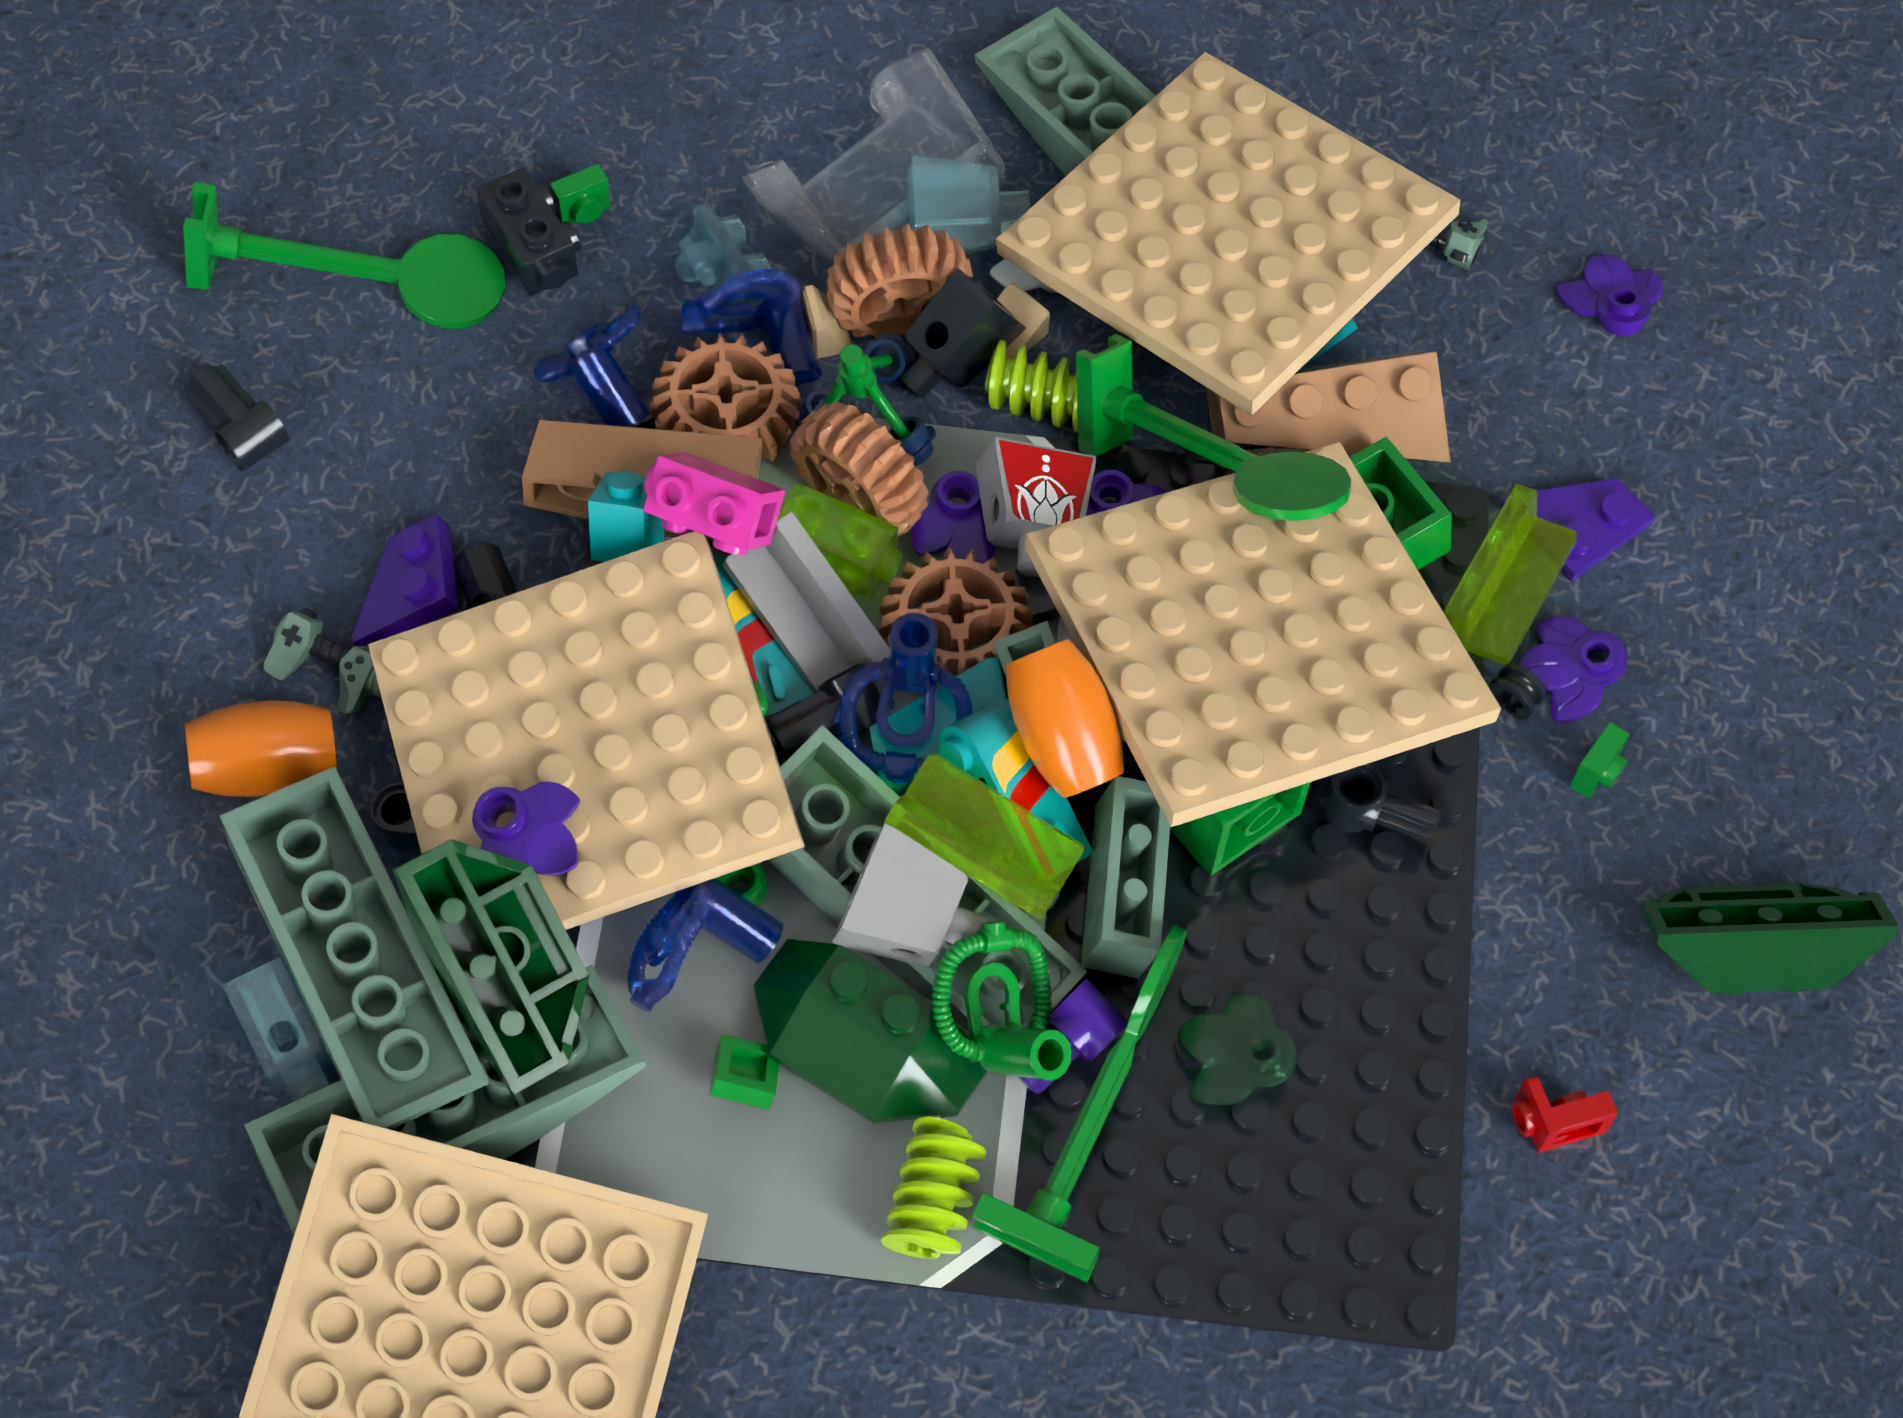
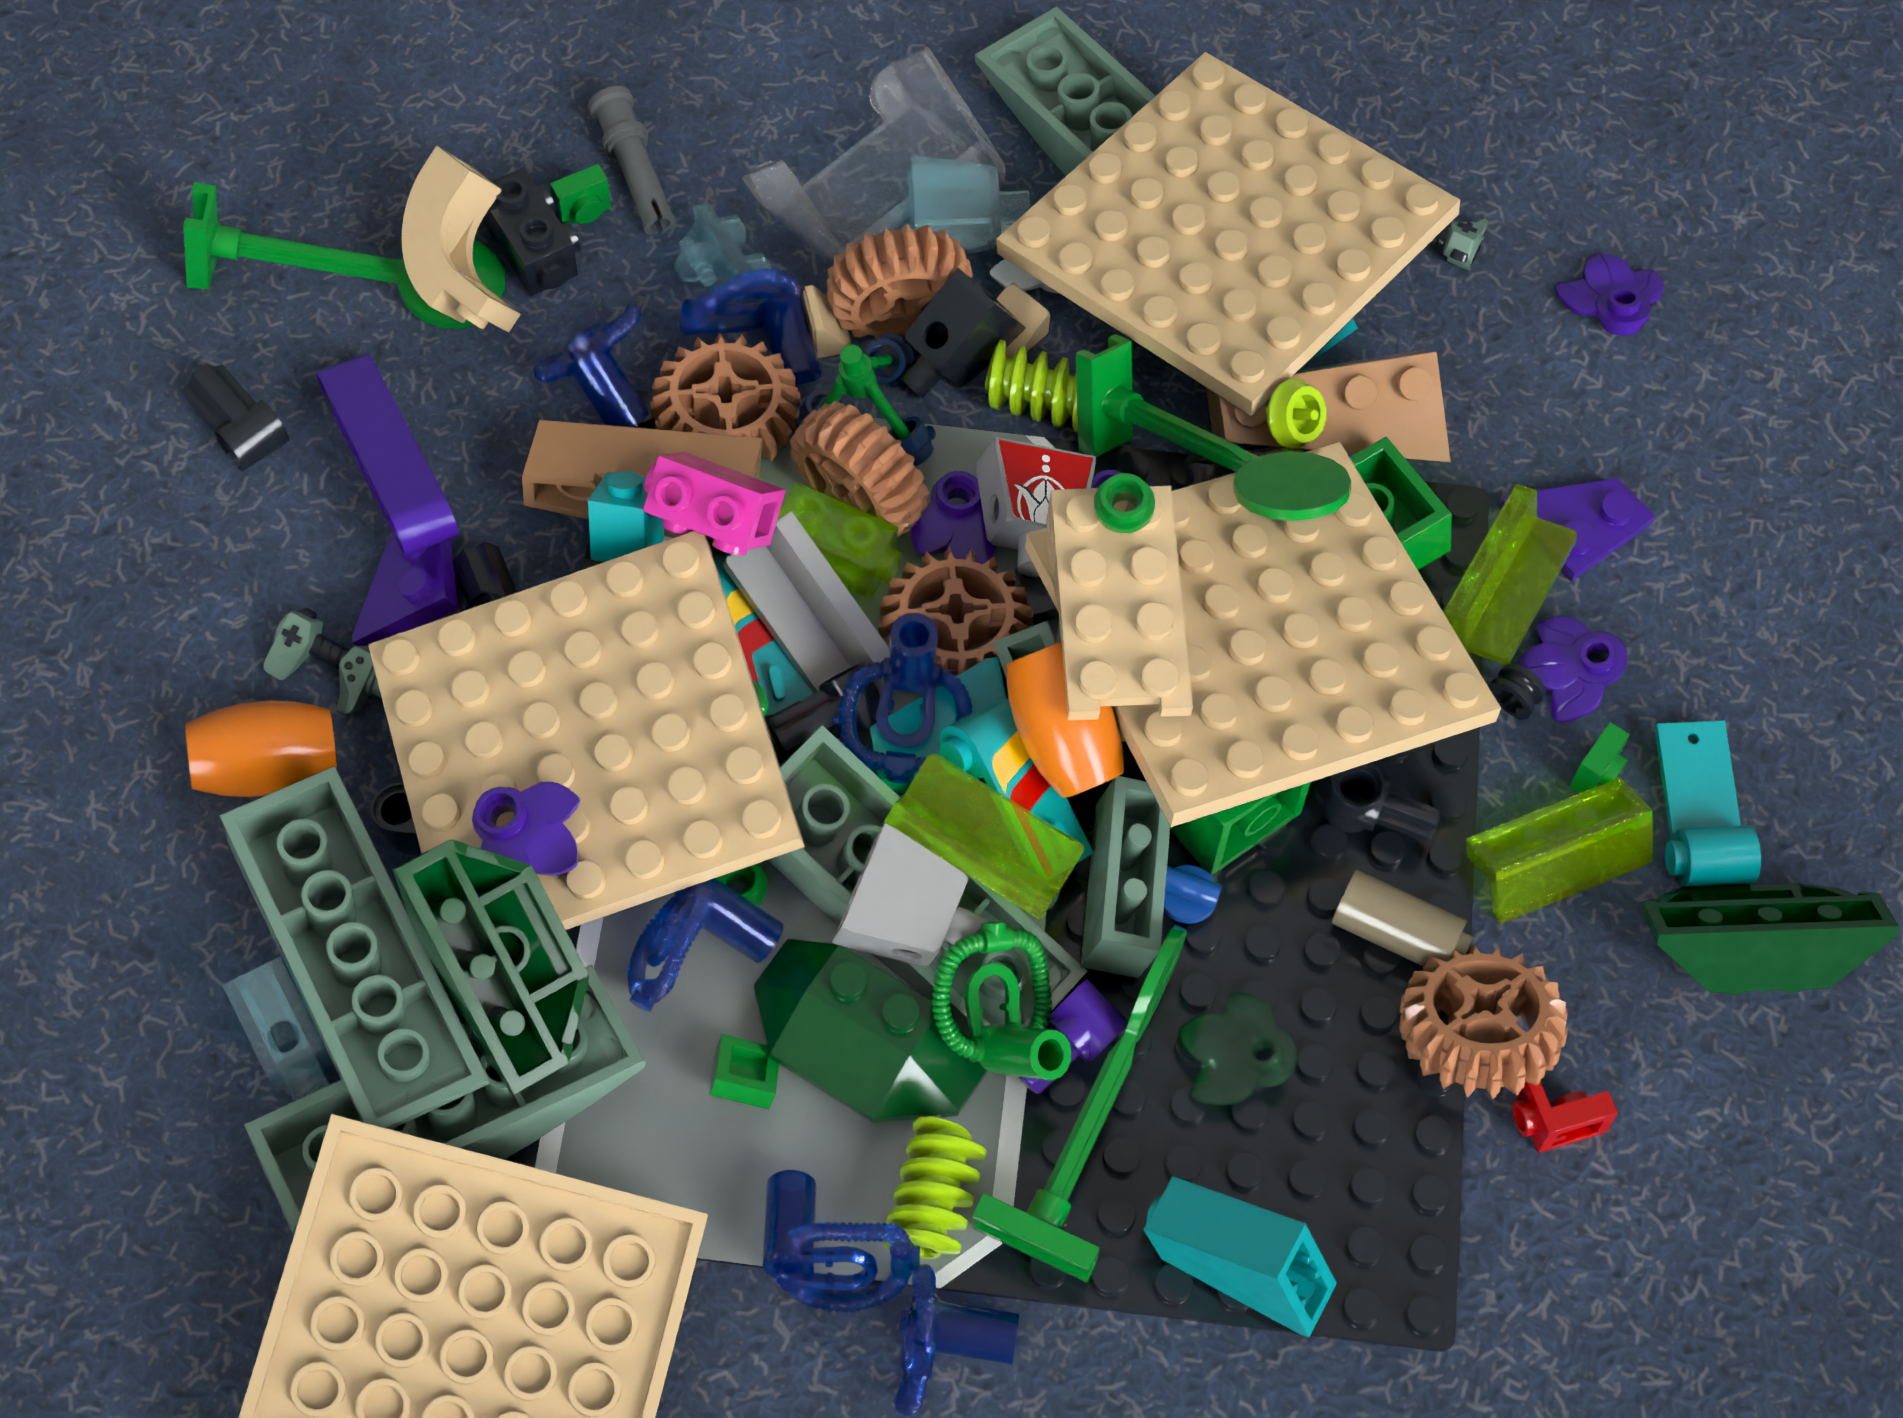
none -> dark purple beam [316,352,459,556]
none -> tan arch [402,146,521,332]
none -> dark grey pin [587,86,677,235]
none -> clear blue piece [762,1170,920,1313]
none -> clear blue piece [894,1263,1019,1416]
none -> tan piece [1046,486,1193,720]
none -> green plate [1094,473,1155,533]
none -> teal slope [1143,1176,1337,1337]
none -> blue plate [1164,865,1223,924]
none -> lime hat [1266,379,1326,449]
none -> dark tan brick [1332,869,1473,966]
none -> nougat gear [1399,943,1568,1099]
none -> clear neon green panel [1466,778,1653,924]
none -> teal door [1654,721,1761,887]

